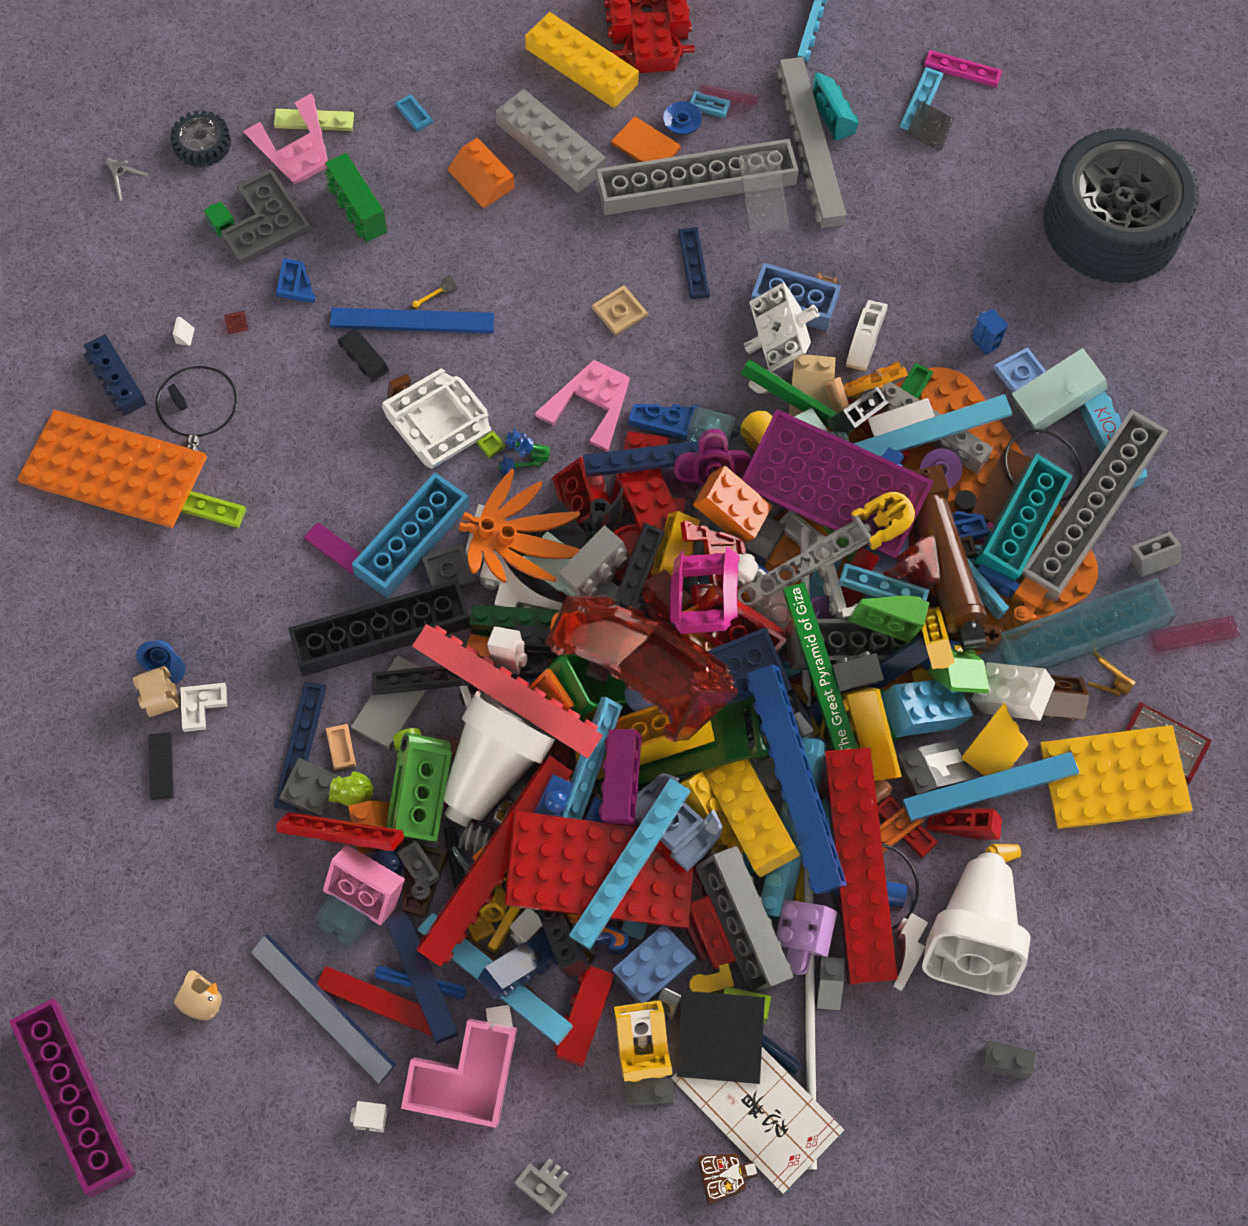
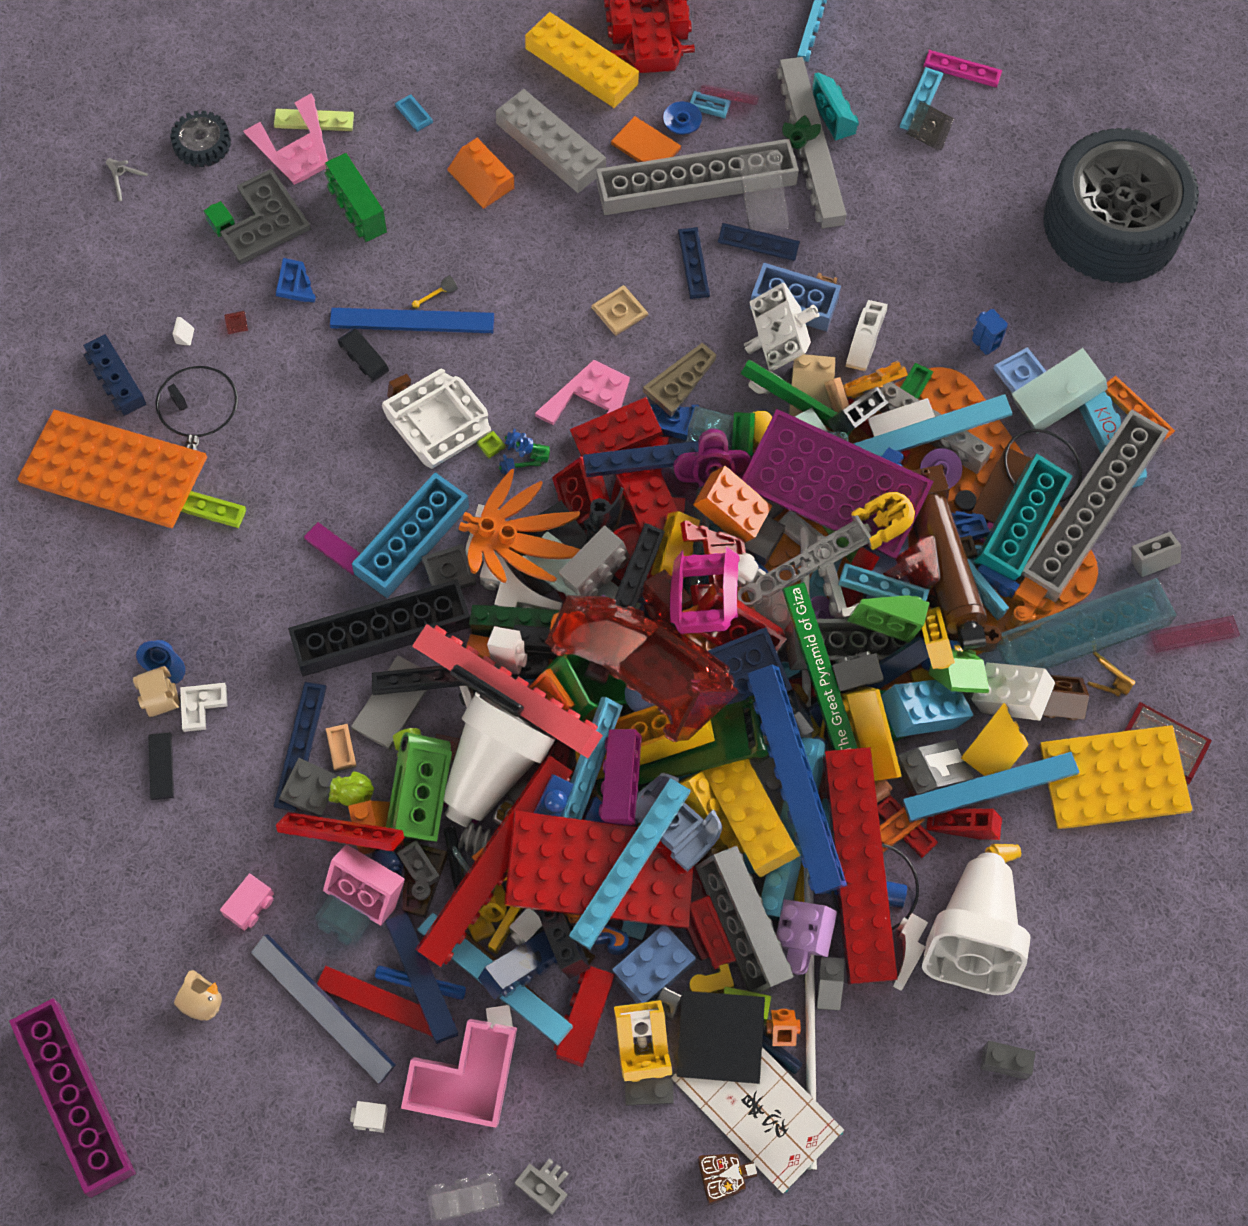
none -> bright pink brick [220,873,274,931]
none -> clear brick [426,1172,505,1223]
none -> black axle [450,665,524,716]
none -> red plate [570,397,663,457]
none -> dark tan wing [643,343,716,417]
none -> dark blue tile [718,223,800,261]
none -> green tile [732,412,755,456]
none -> orange brick [766,1009,801,1046]
none -> dark green plate [782,115,821,149]
none -> orange tile [1105,375,1175,442]

